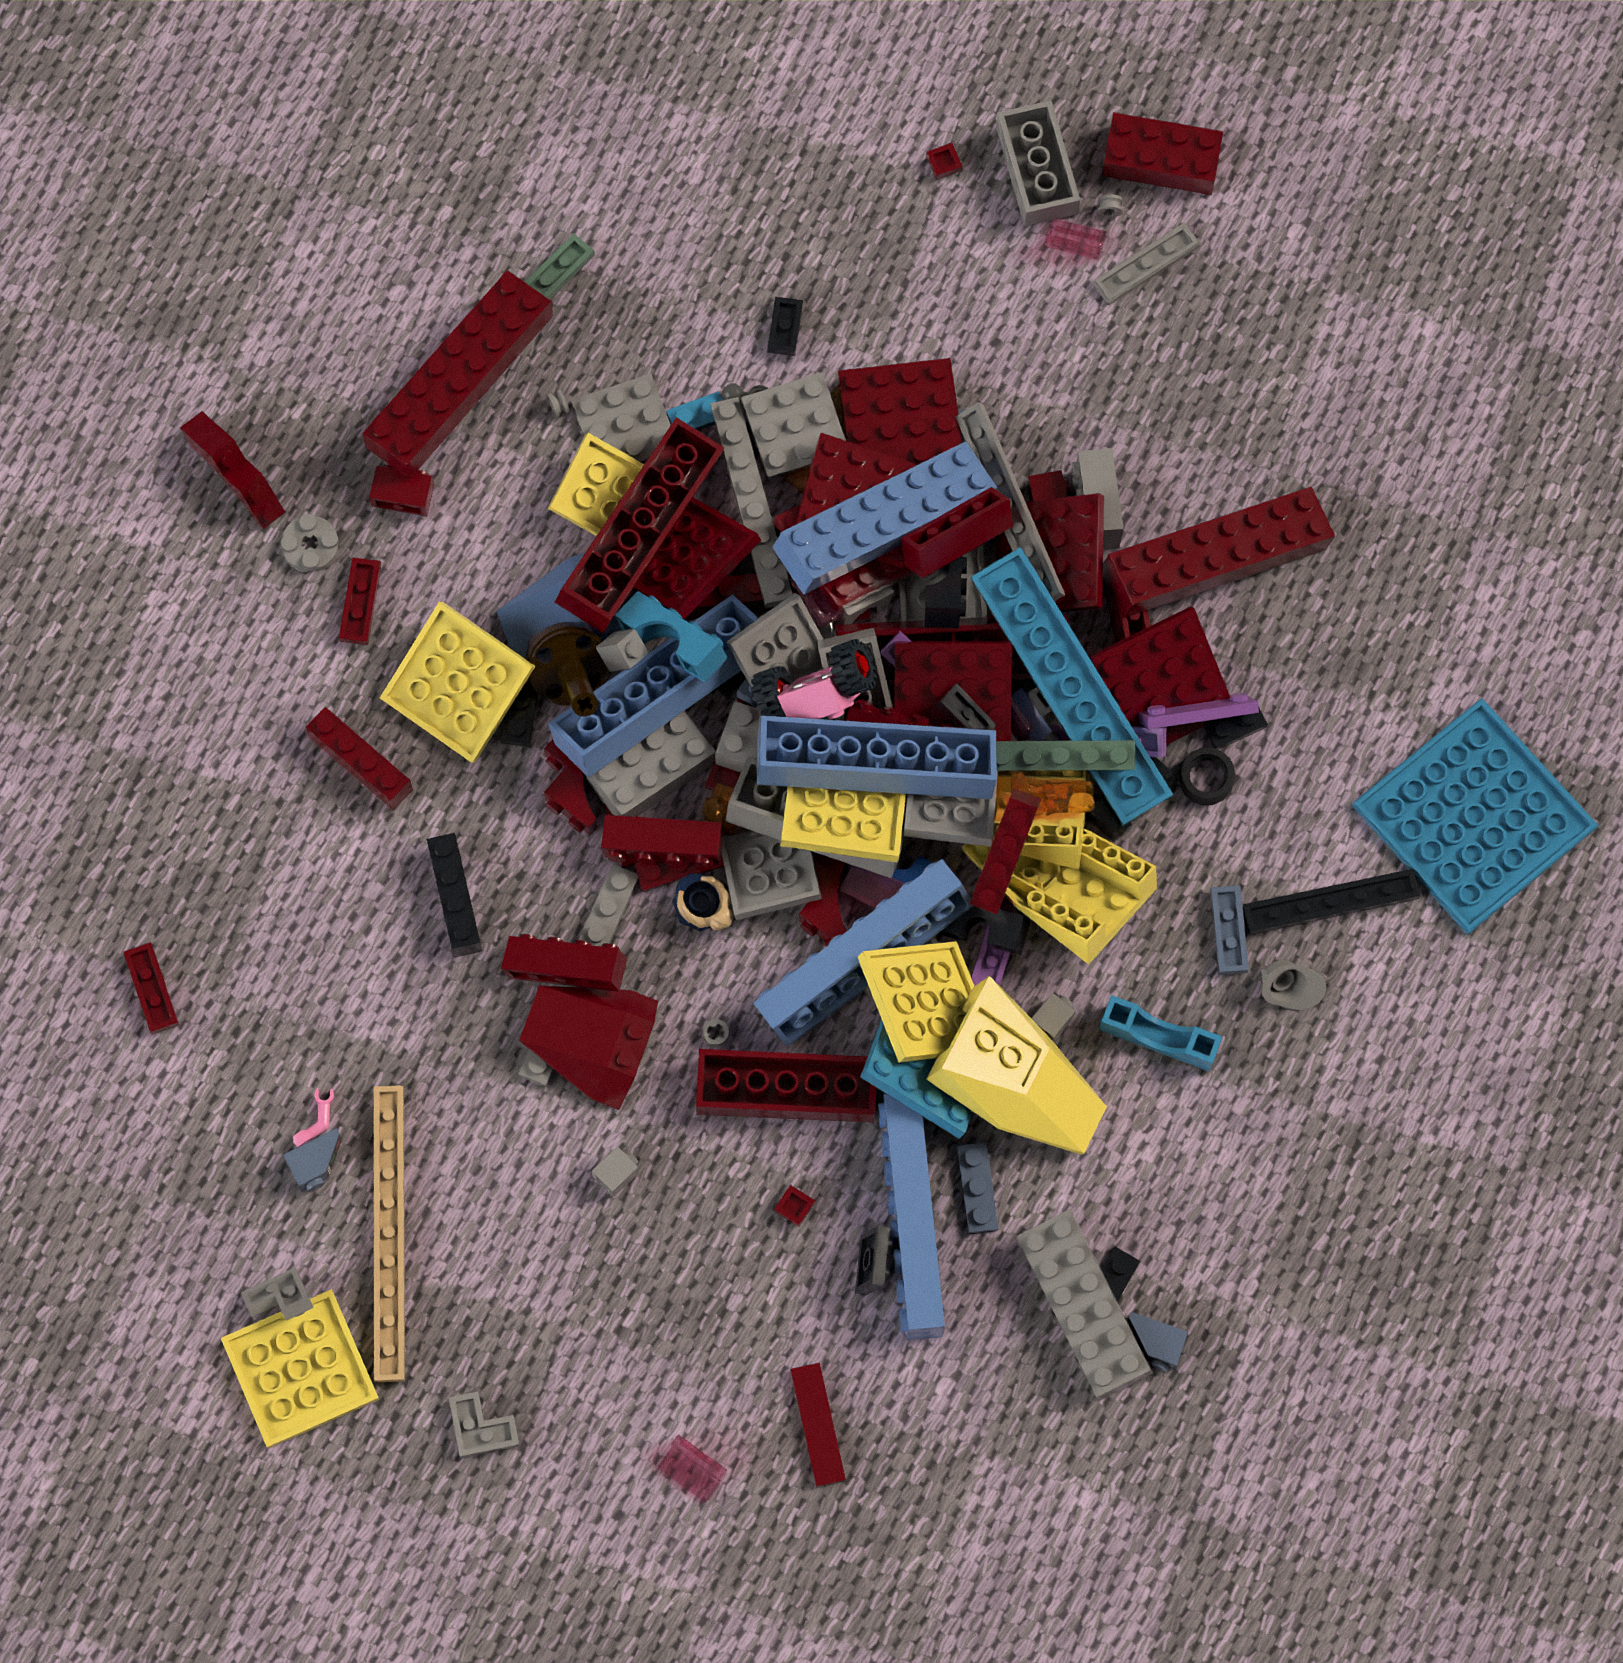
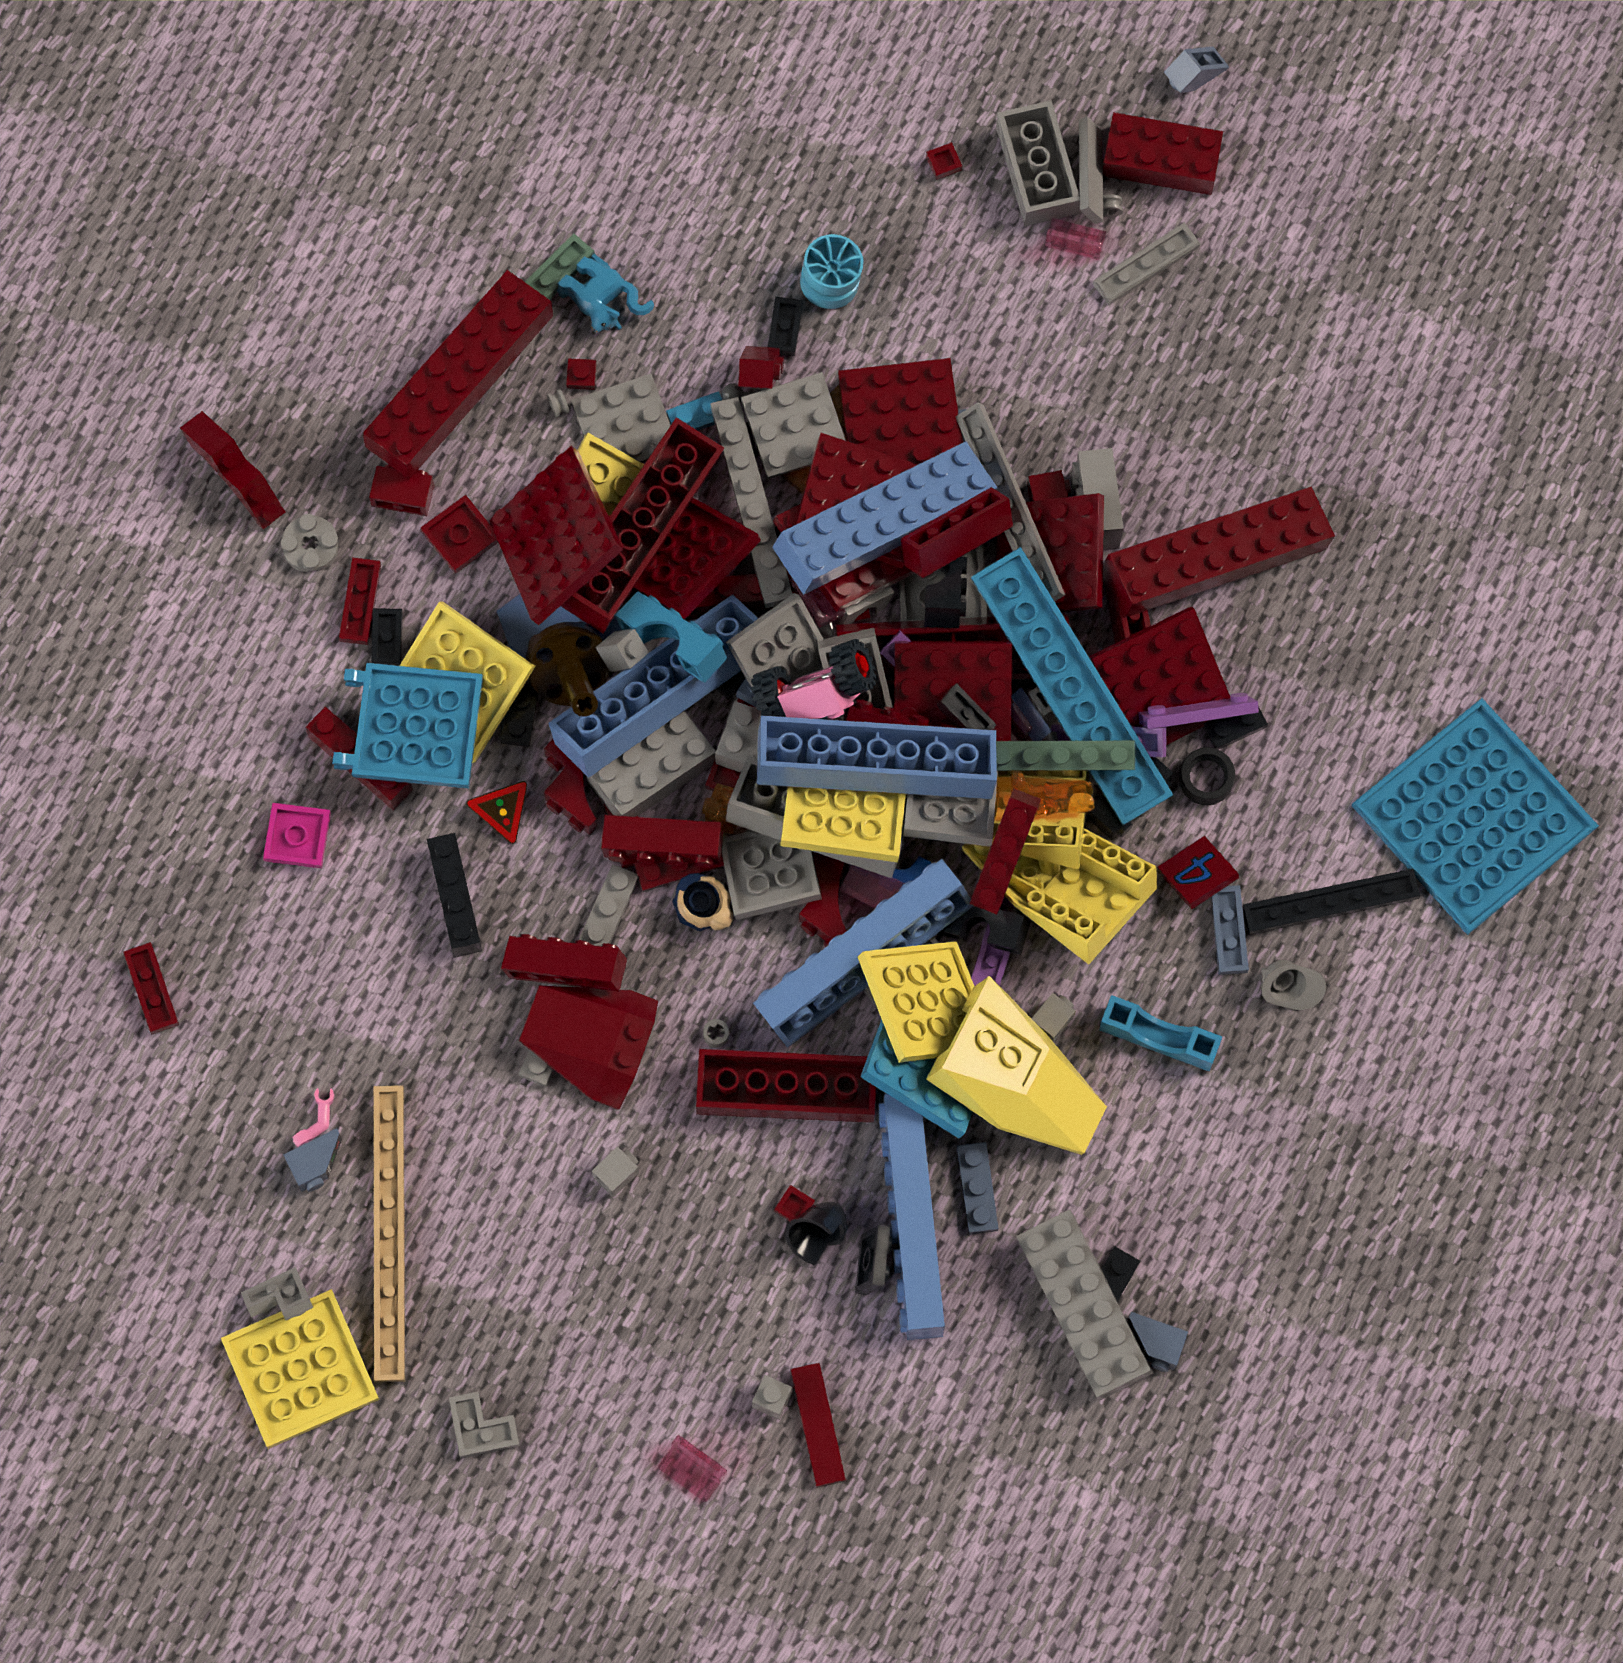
none -> dark pink plate [263,803,331,869]
none -> dark azure plate [332,663,483,789]
none -> black plate [371,608,403,666]
none -> dark red plate [420,495,498,574]
none -> piece [466,781,527,844]
none -> dark red plate [489,446,624,625]
none -> dark azure animal [557,254,654,333]
none -> dark red plate [566,358,597,390]
none -> dark red brick [738,346,784,389]
none -> light grey brick [752,1375,792,1420]
none -> black helmet [784,1202,848,1265]
none -> medium azure wheel [800,234,863,309]
none -> light grey tile [1079,116,1103,224]
none -> dark red tile [1157,836,1239,910]
none -> sand blue slope [1164,47,1229,93]

